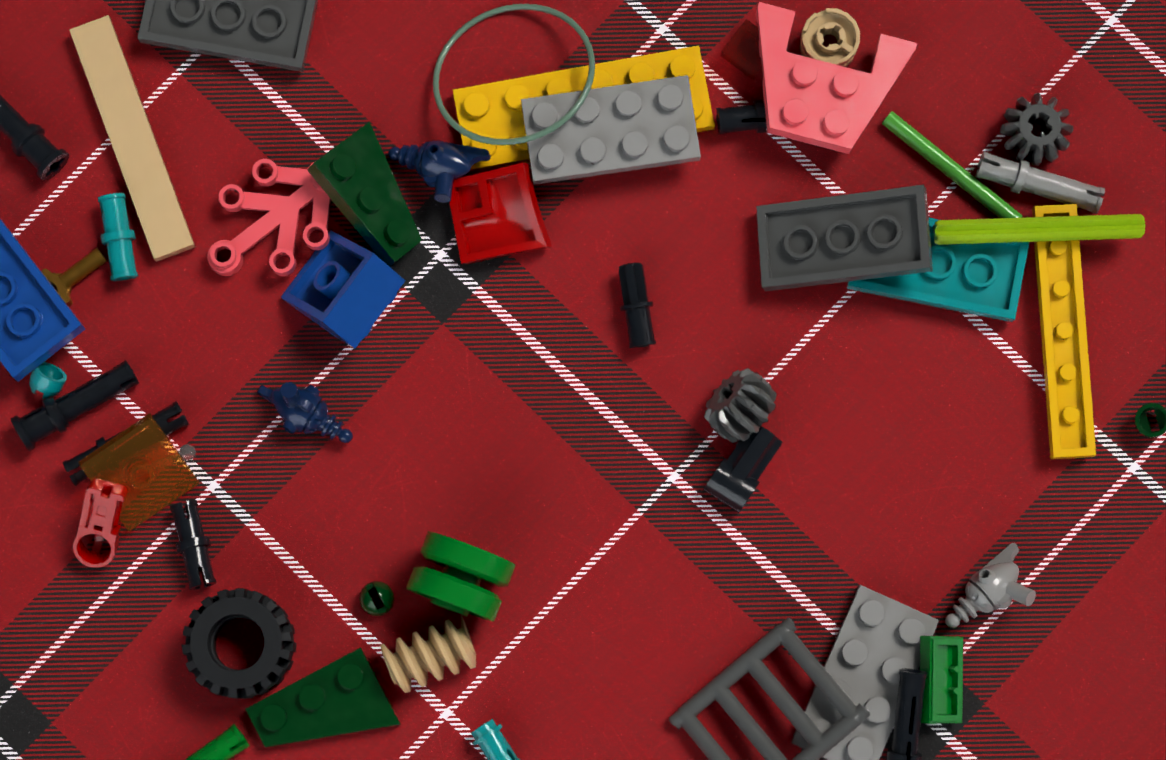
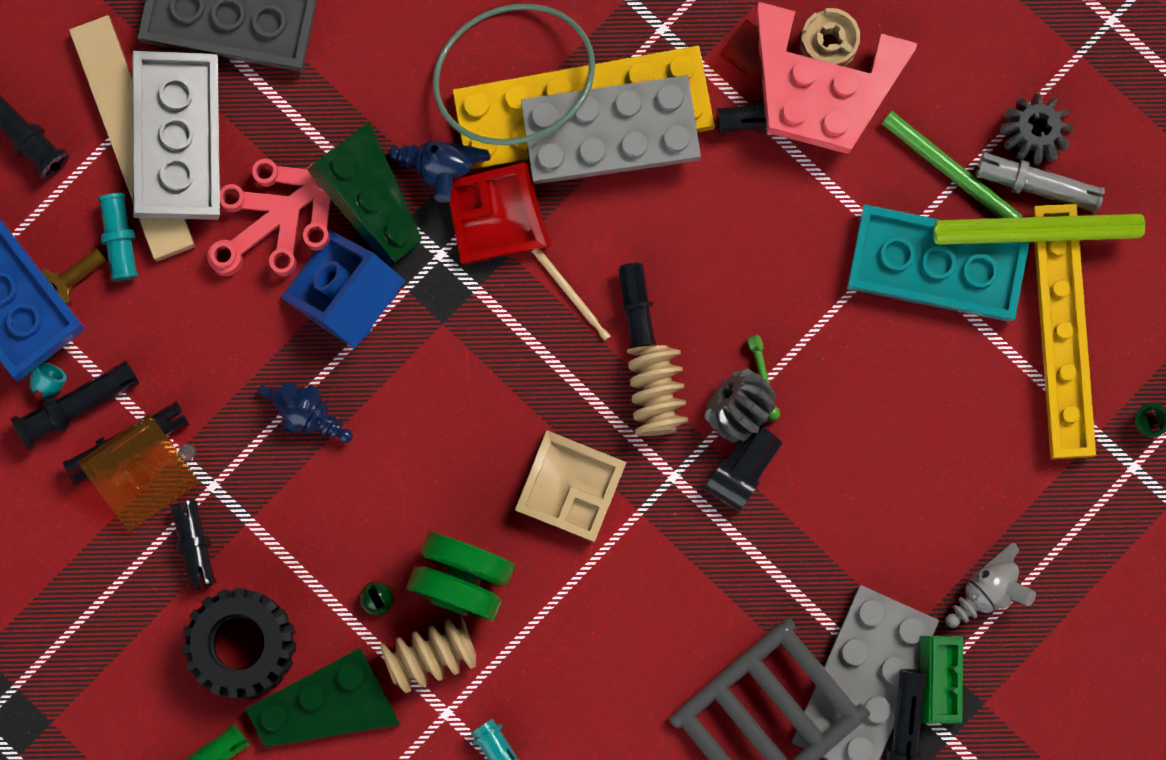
red piece [73,479,128,568] -> none
dark grey plate [756,185,933,291] -> none
none -> light grey plate [132,51,220,220]
none -> tan plate [515,430,627,542]
none -> tan piece [532,249,611,341]
none -> tan piece [627,345,688,436]
none -> bright green hinge [748,335,780,422]

